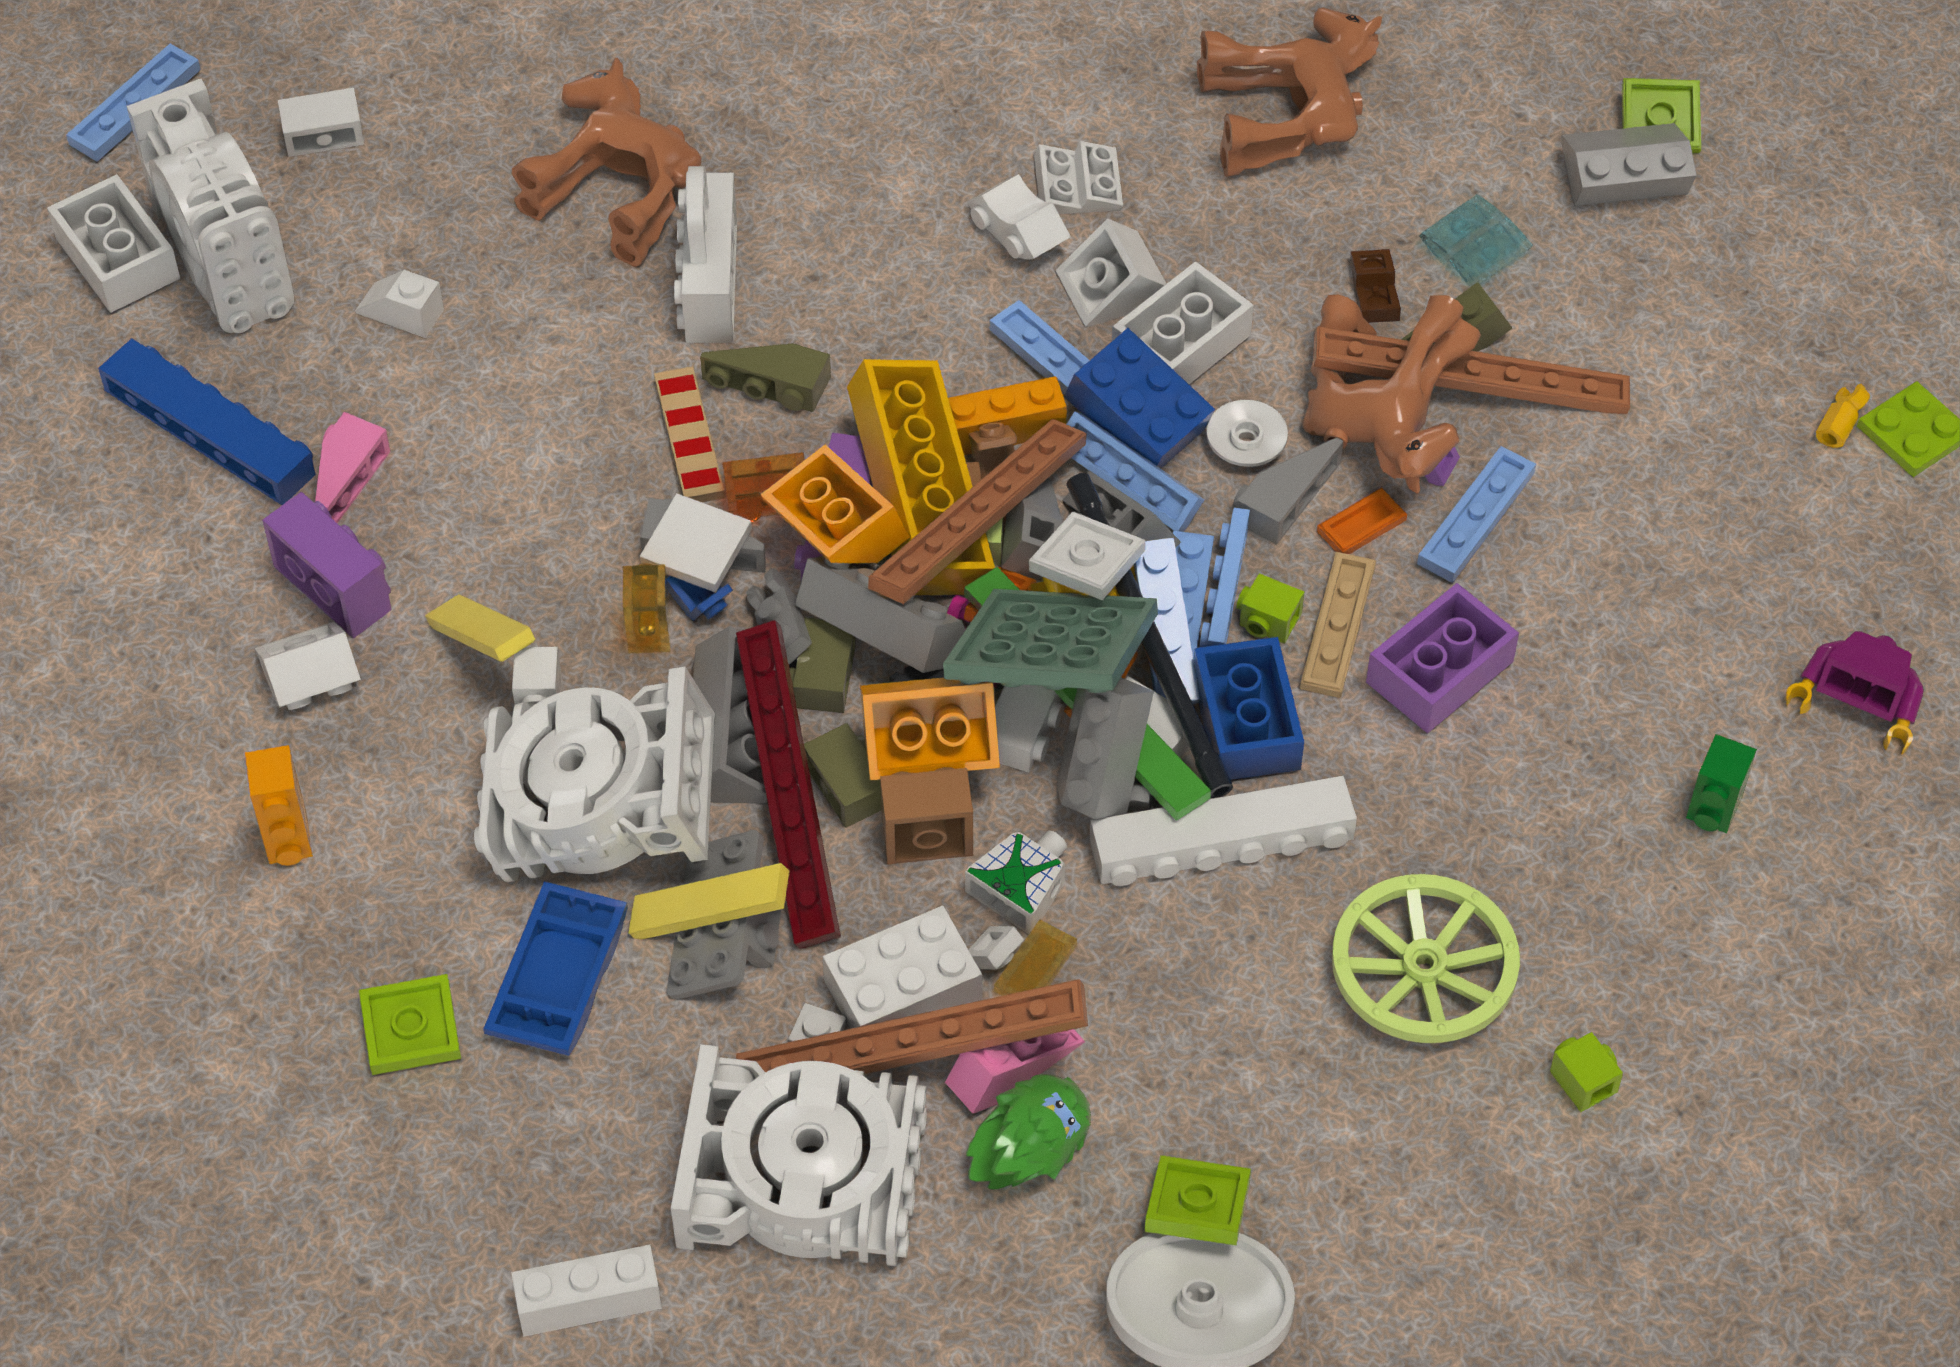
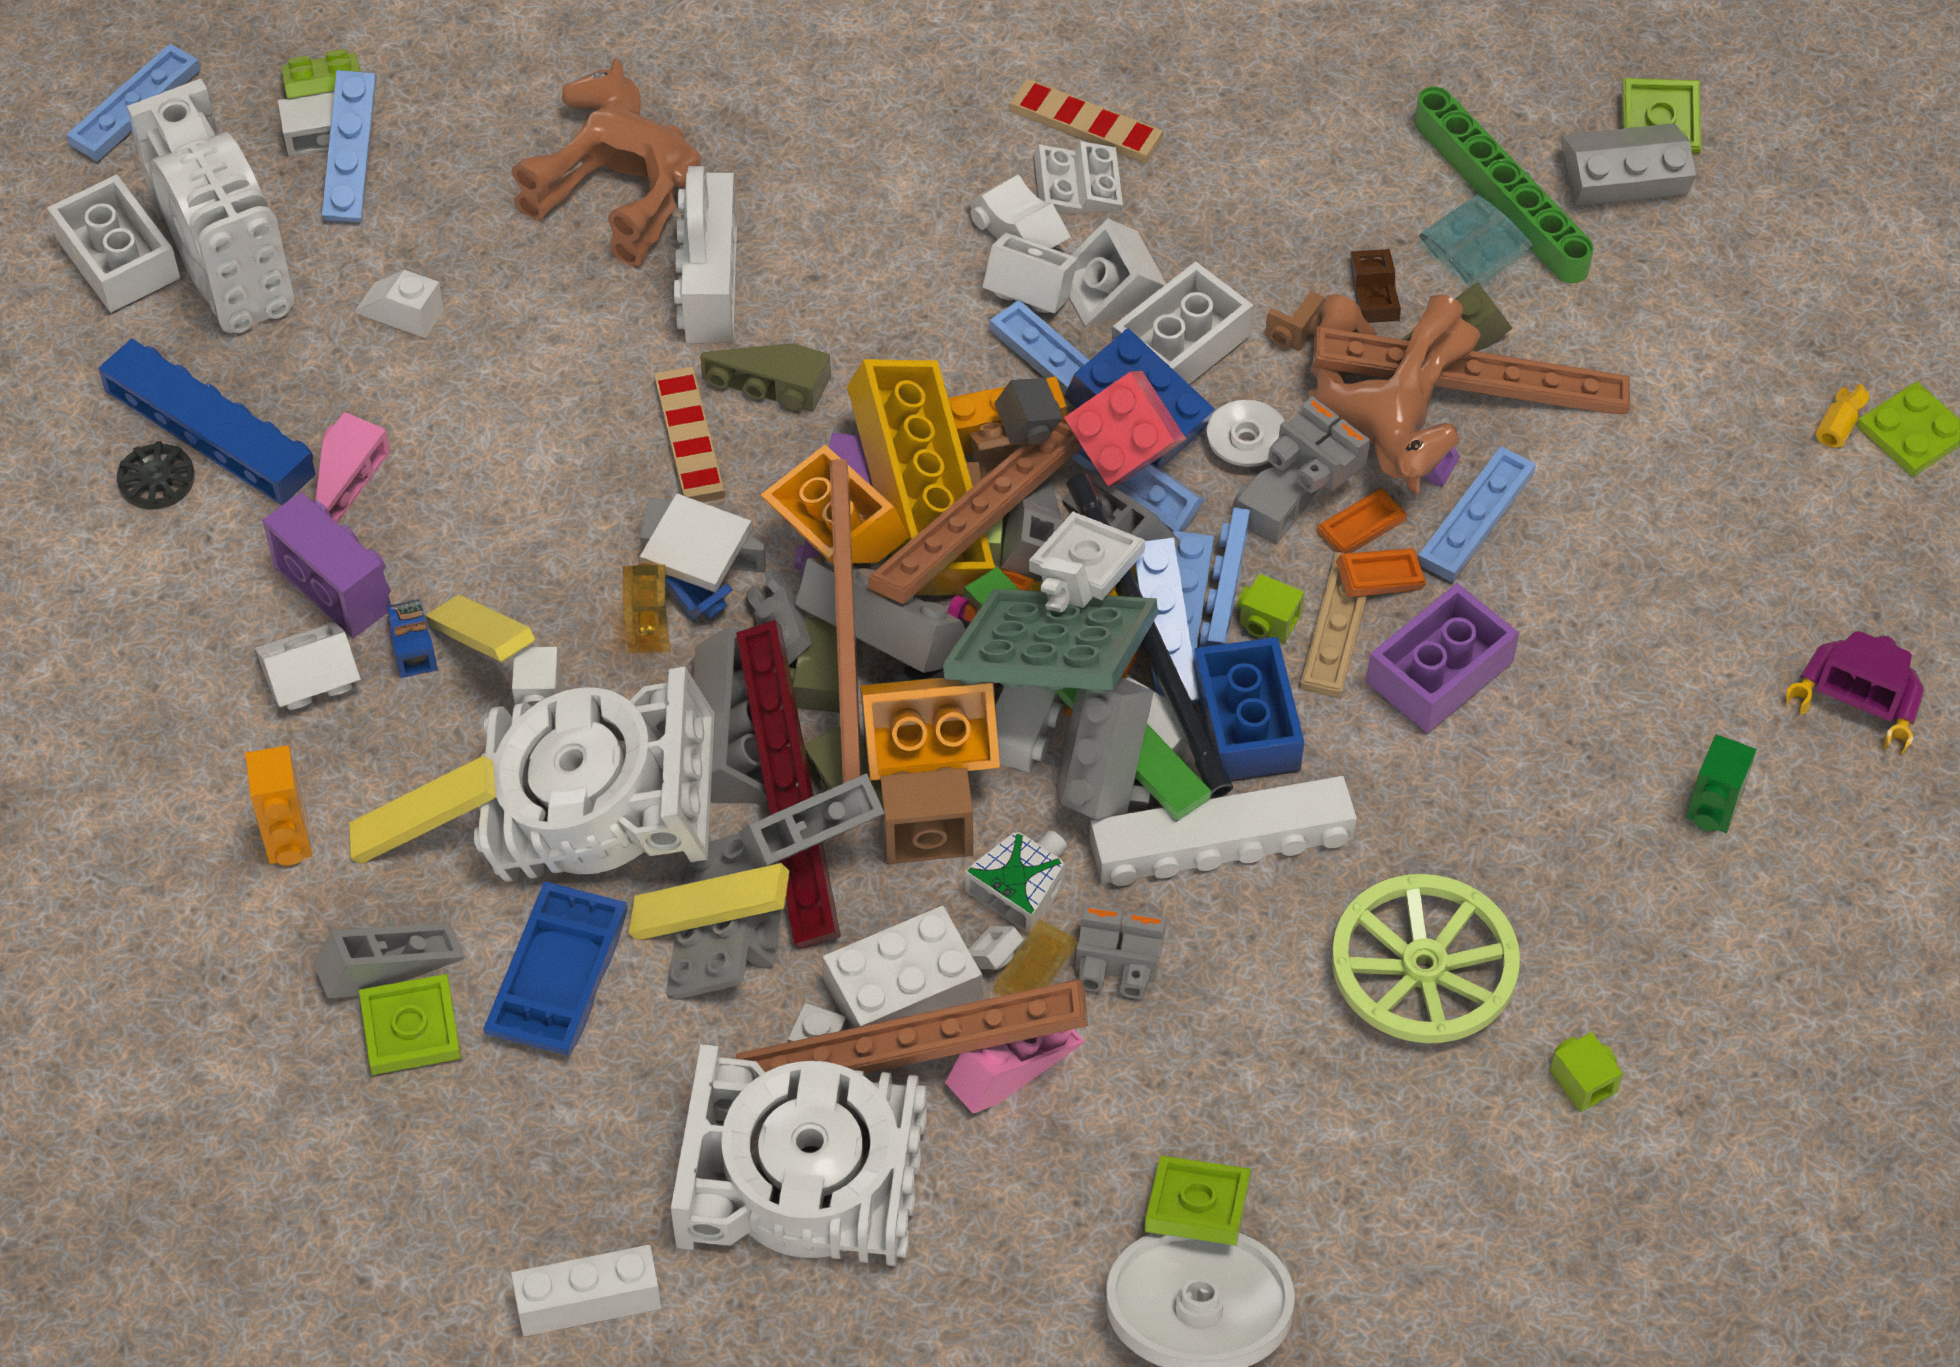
clear orange brick [722,452,805,522] -> none
bright green head [966,1074,1091,1190] -> none
nougat animal [1197,7,1382,176] -> none
none -> pearl dark grey wheel [117,441,195,509]
none -> lime plate [281,49,361,99]
none -> light grey slope [314,922,464,998]
none -> light blue plate [322,70,376,222]
none -> light yellow tile [349,755,496,863]
none -> blue leg [387,599,438,678]
none -> light grey slope [738,773,885,869]
none -> nougat tile [830,459,862,783]
none -> white brick [982,233,1078,314]
none -> dark grey brick [994,378,1063,445]
none -> tan tile [1010,78,1163,164]
none -> white tile [1039,557,1092,612]
none -> coral brick [1064,371,1186,487]
none -> light grey hips [1076,904,1167,999]
none -> medium nougat bracket [1265,291,1325,352]
none -> light grey hips [1268,396,1370,494]
none -> orange tile [1336,548,1426,597]
none -> bright green beam [1415,86,1594,283]

